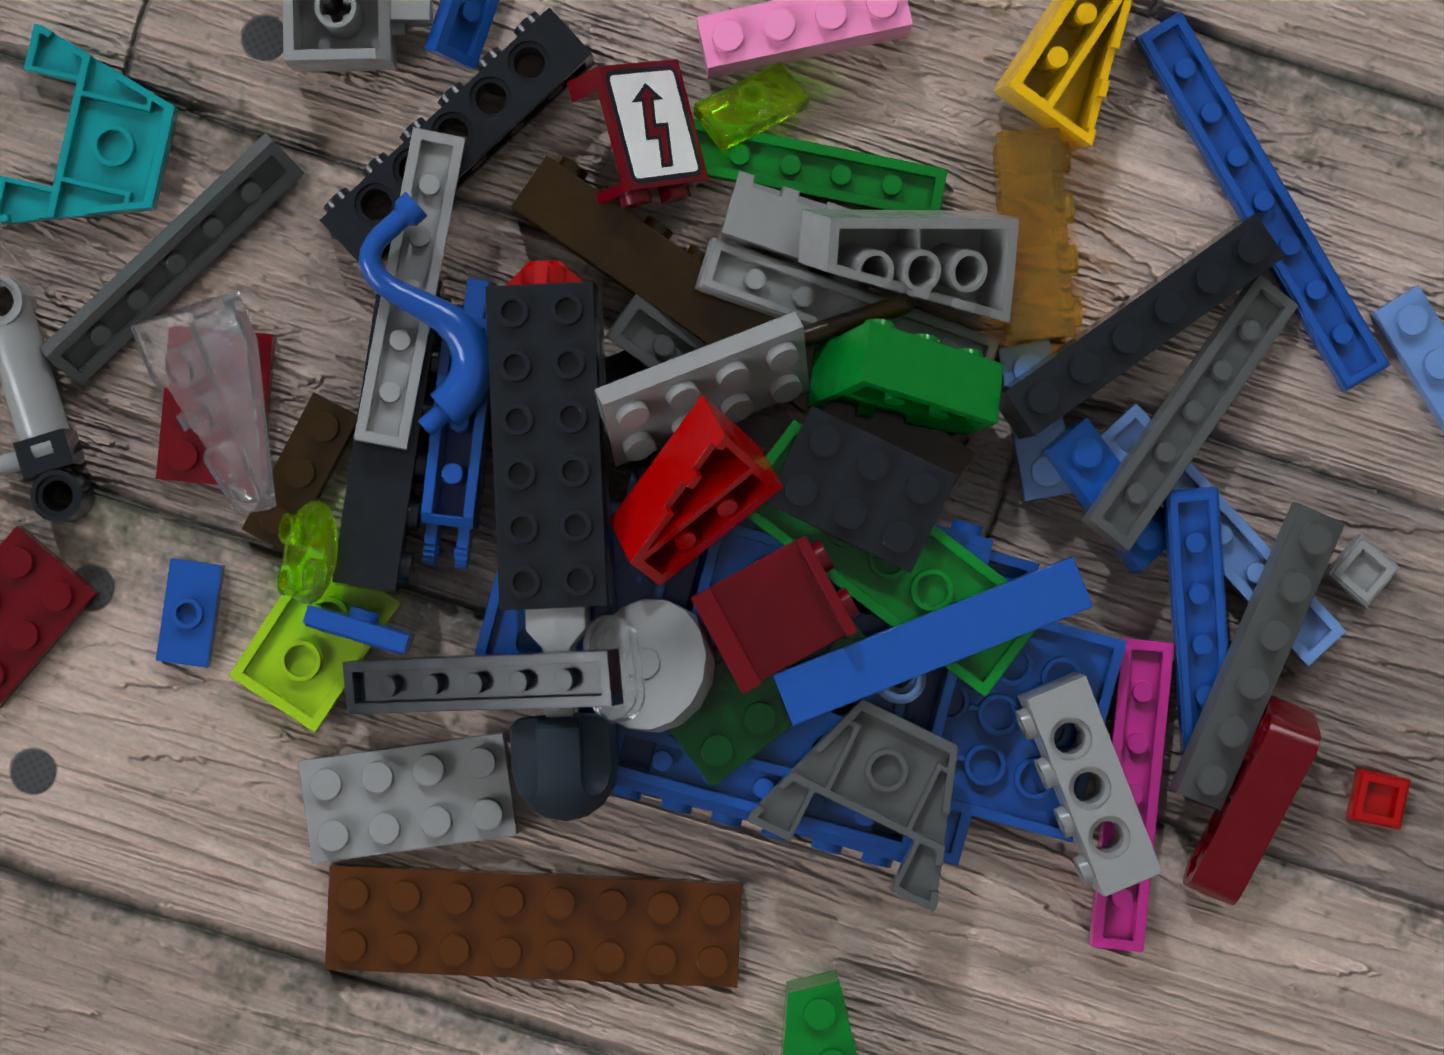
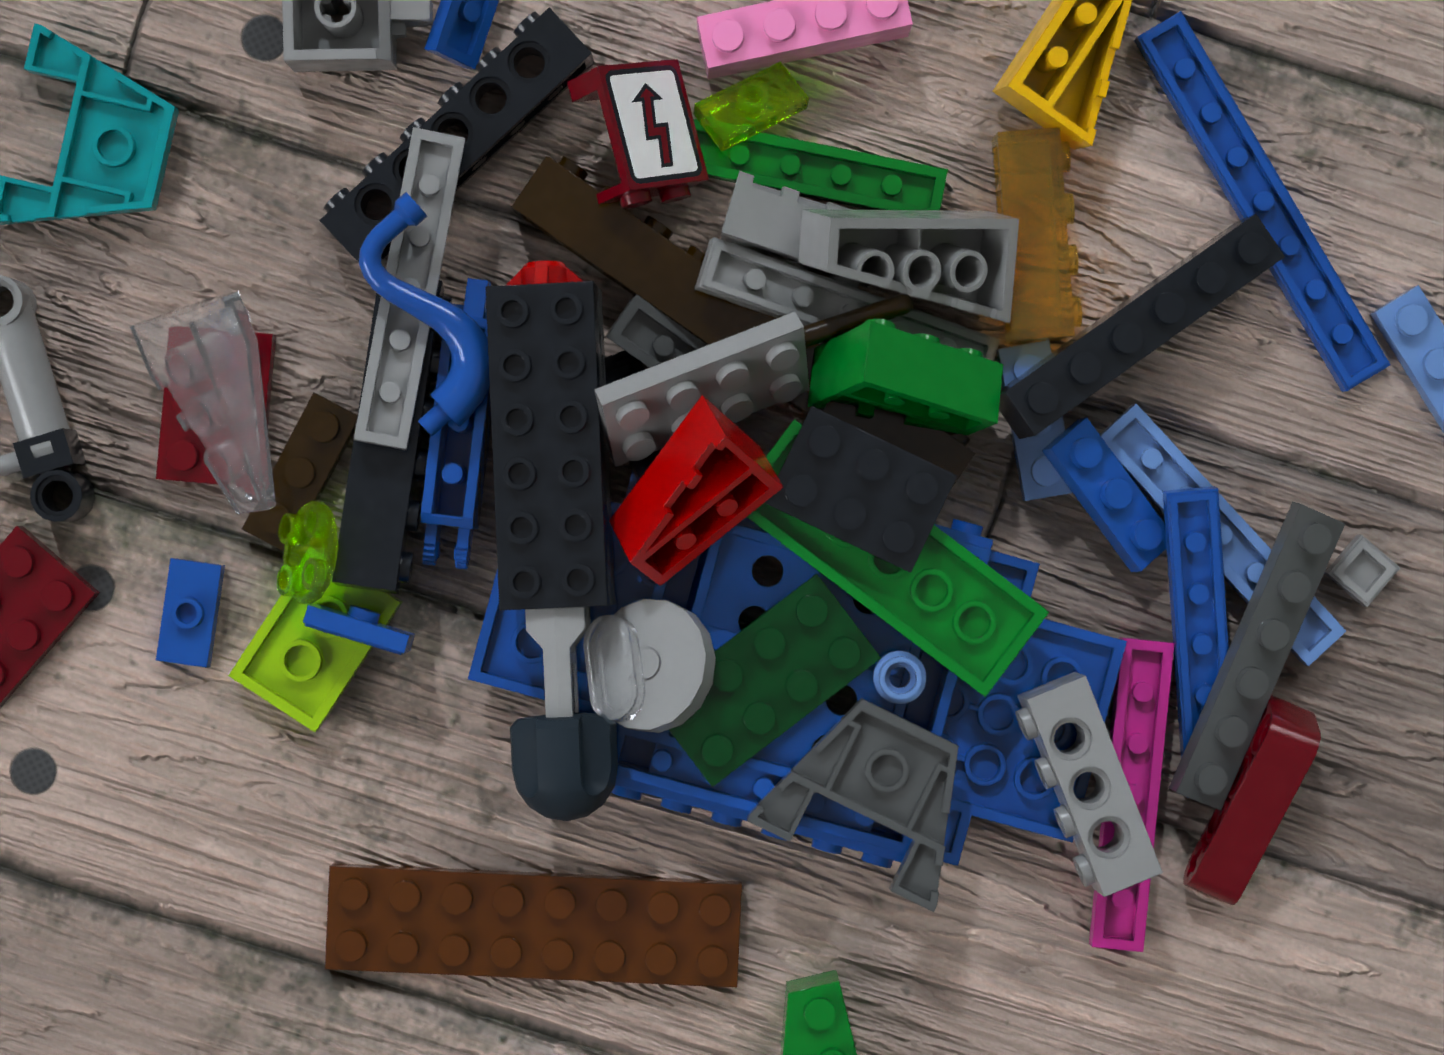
dark grey plate [40,133,304,386] -> none
light grey plate [298,732,518,864] -> none
black plate [343,648,624,714] -> none
dark red panel [691,535,861,694] -> none
blue tile [773,557,1093,725] -> none
dark grey plate [1081,274,1298,552] -> none
red tile [1345,768,1411,830] -> none

